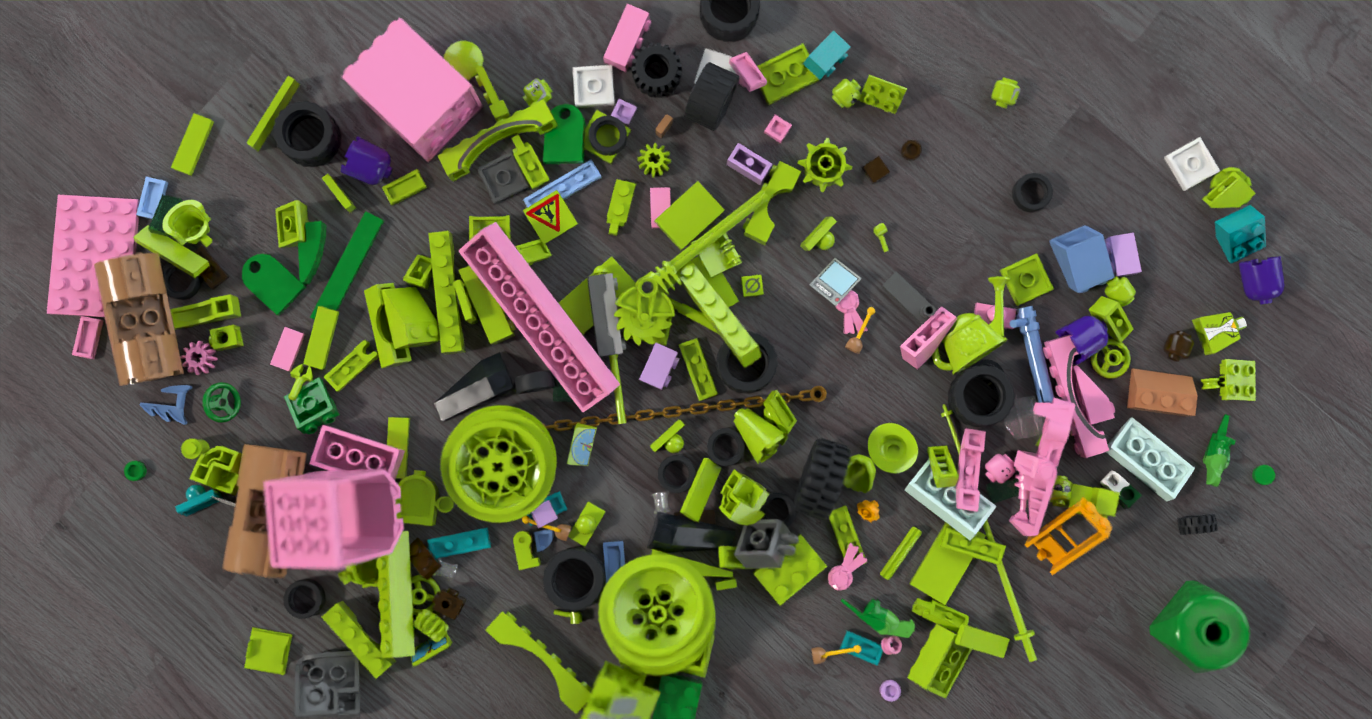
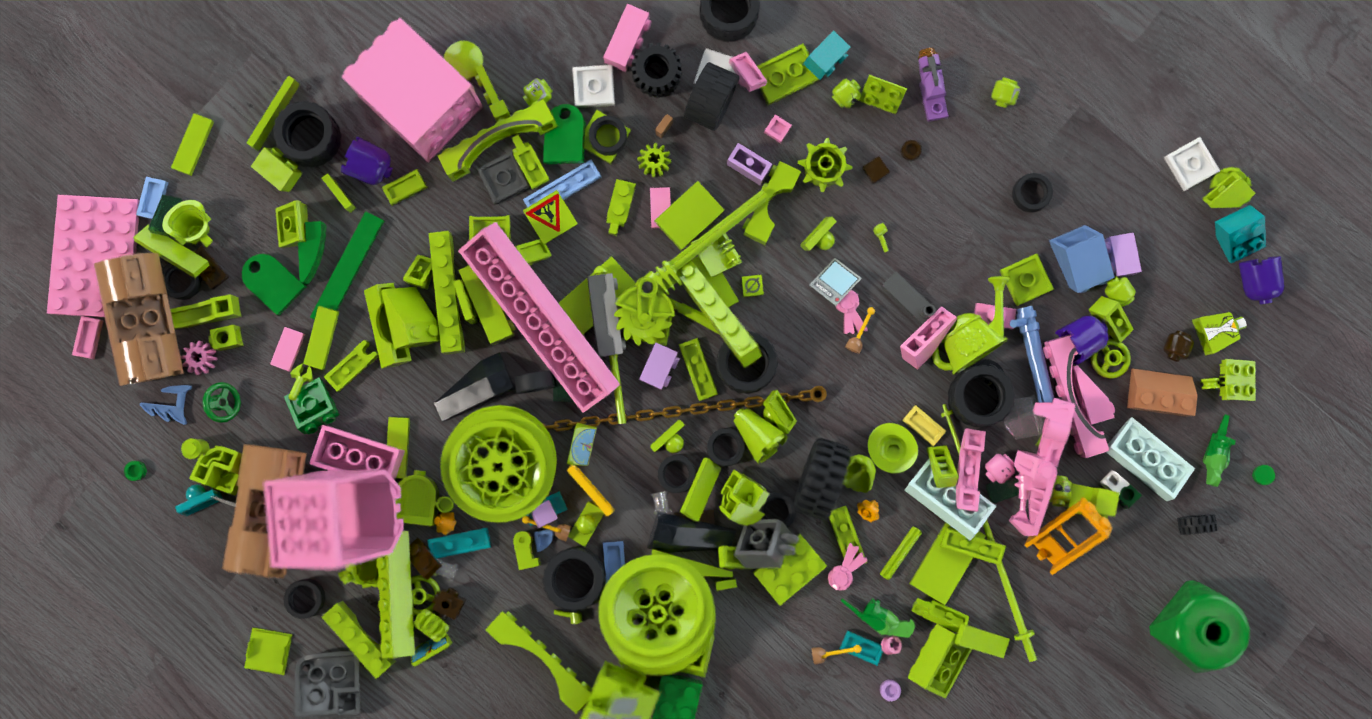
lavender tile [611,99,637,126] -> none
none -> lime brick [251,147,303,192]
none -> light orange piece [434,512,457,536]
none -> yellow tile [567,465,615,517]
none -> light yellow tile [902,405,946,446]
none -> medium lavender plate [918,48,948,122]

